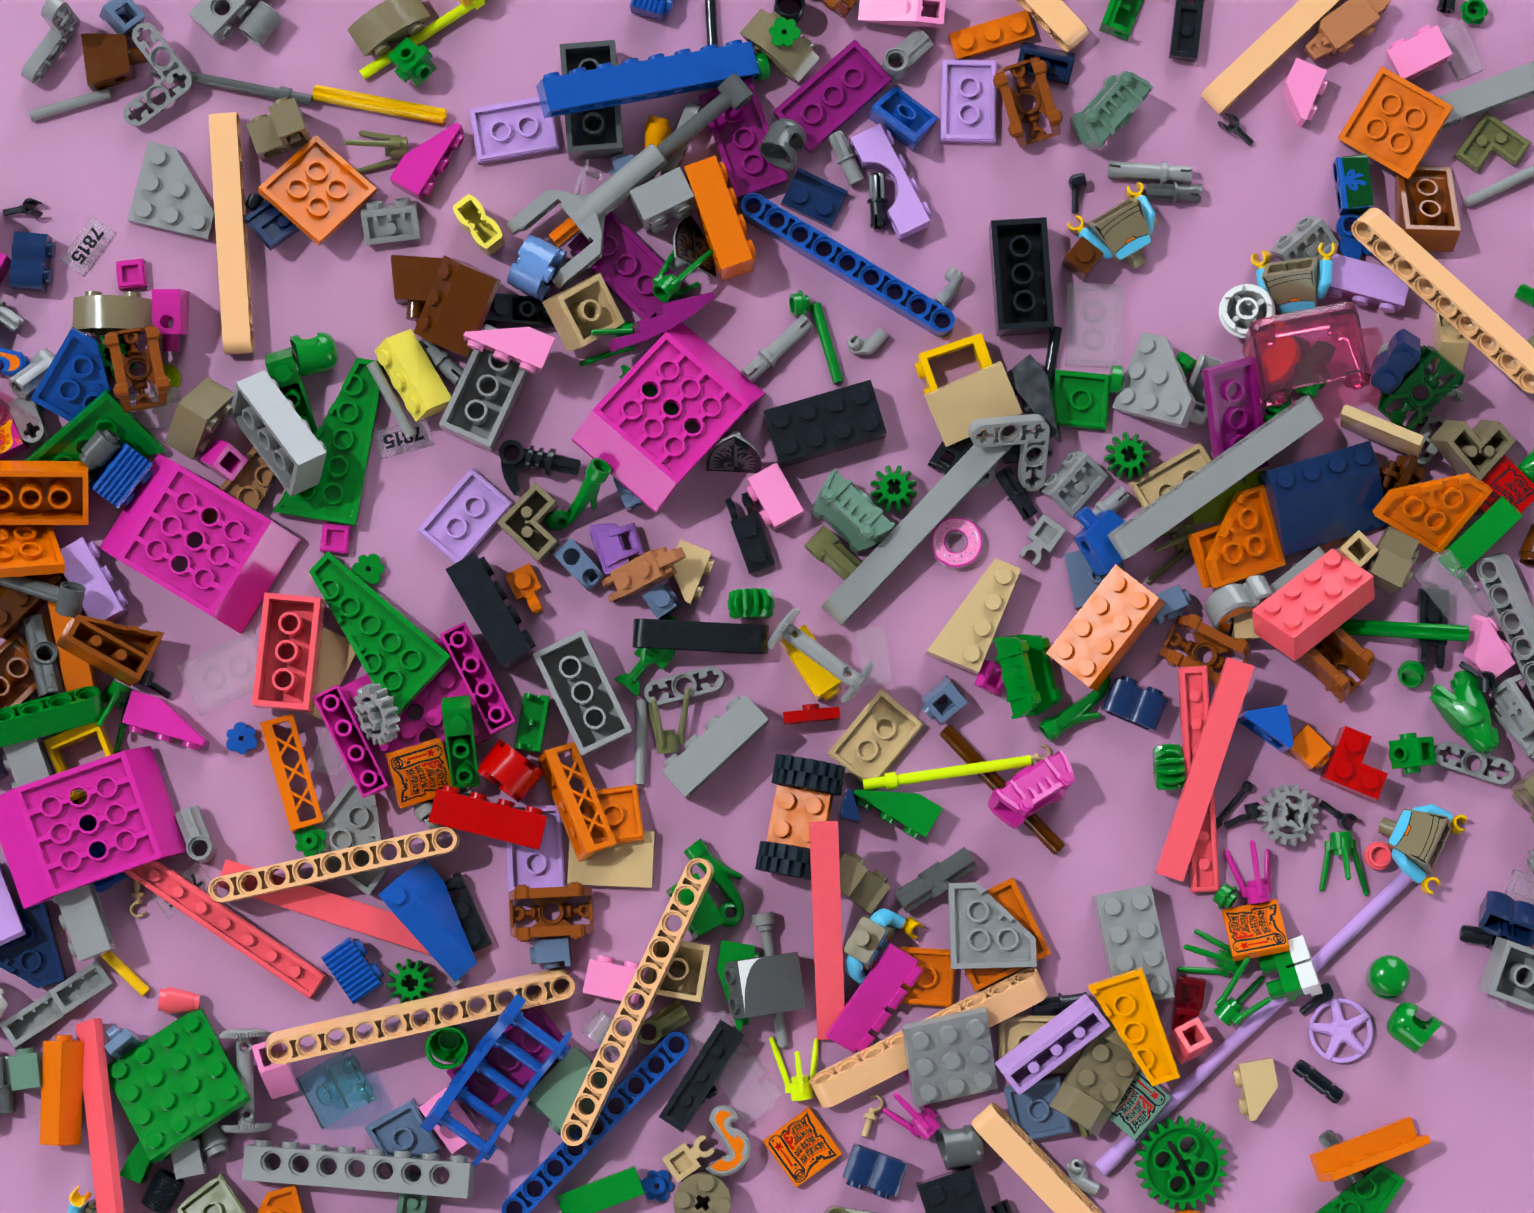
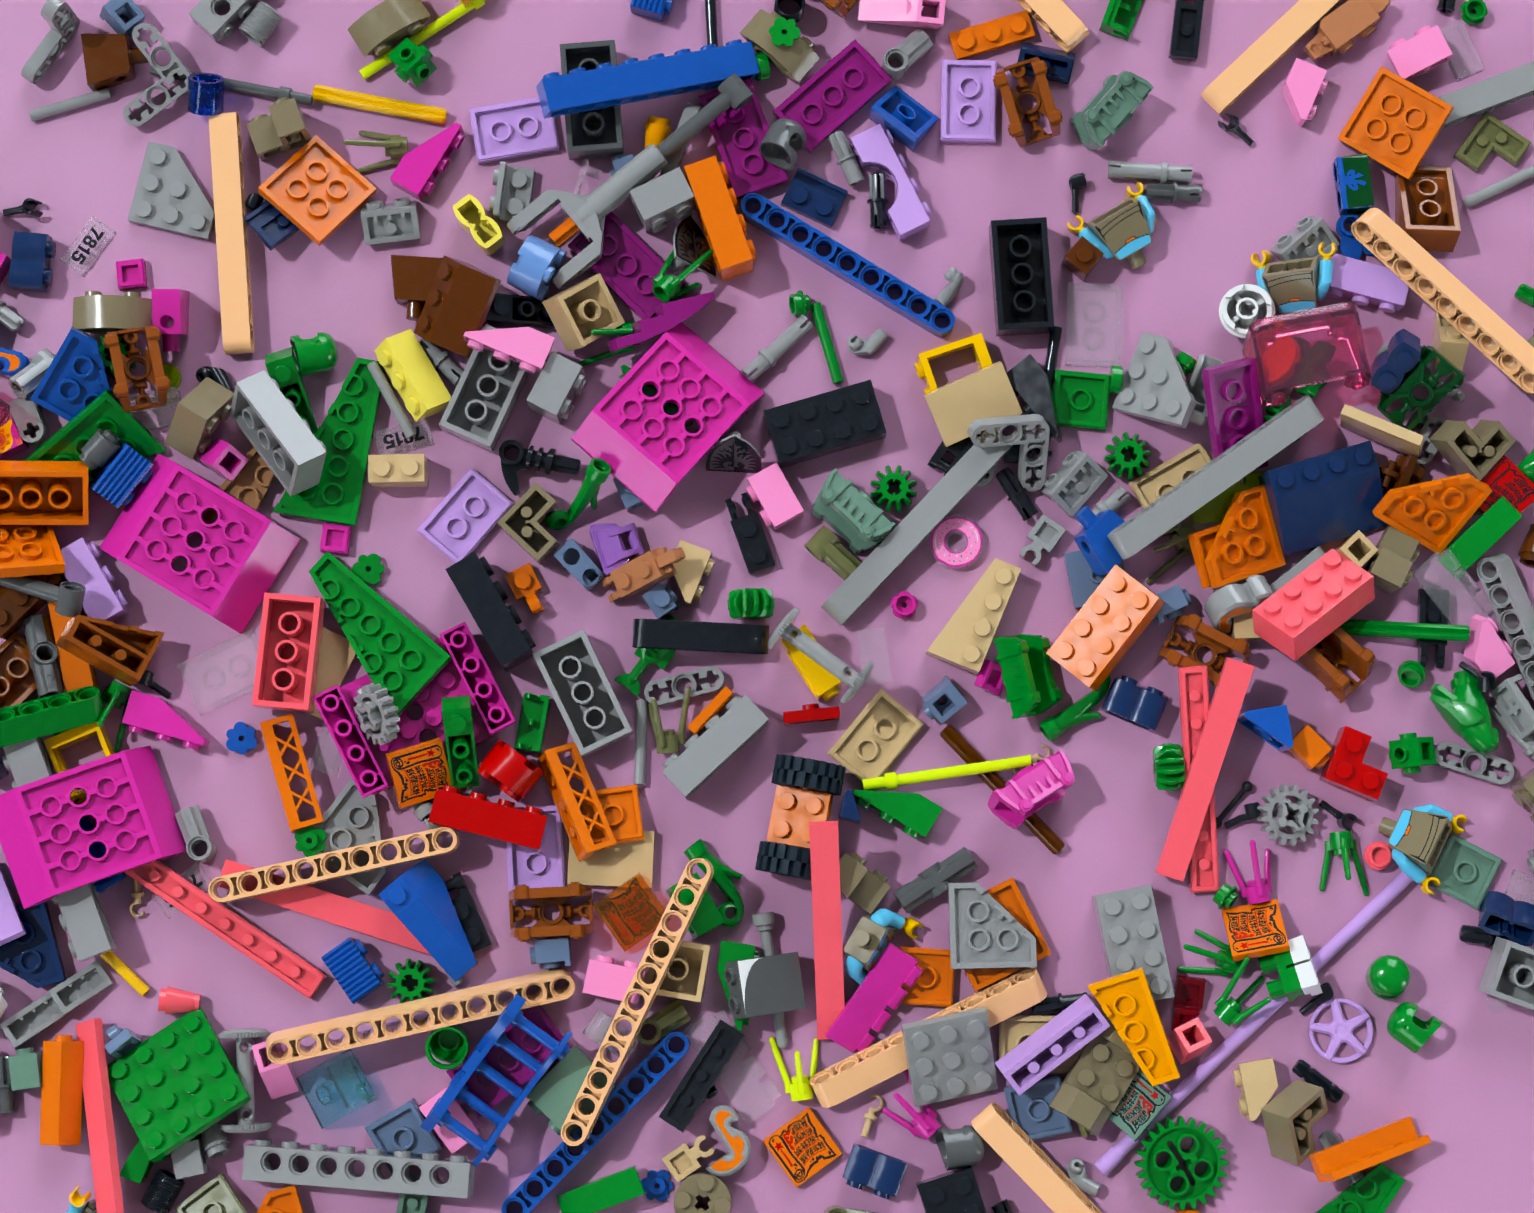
none -> clear blue piece [188,73,224,116]
none -> black arm [196,366,235,393]
none -> tan brick [368,454,428,488]
none -> light grey bracket [489,161,535,223]
none -> light grey brick [526,351,587,425]
none -> clear orange tile [592,873,672,952]
none -> orange tile [687,686,733,735]
none -> dark pink plate [890,591,918,618]
none -> dark tan brick [1261,1079,1328,1166]
none -> sand green tile [1428,833,1503,910]

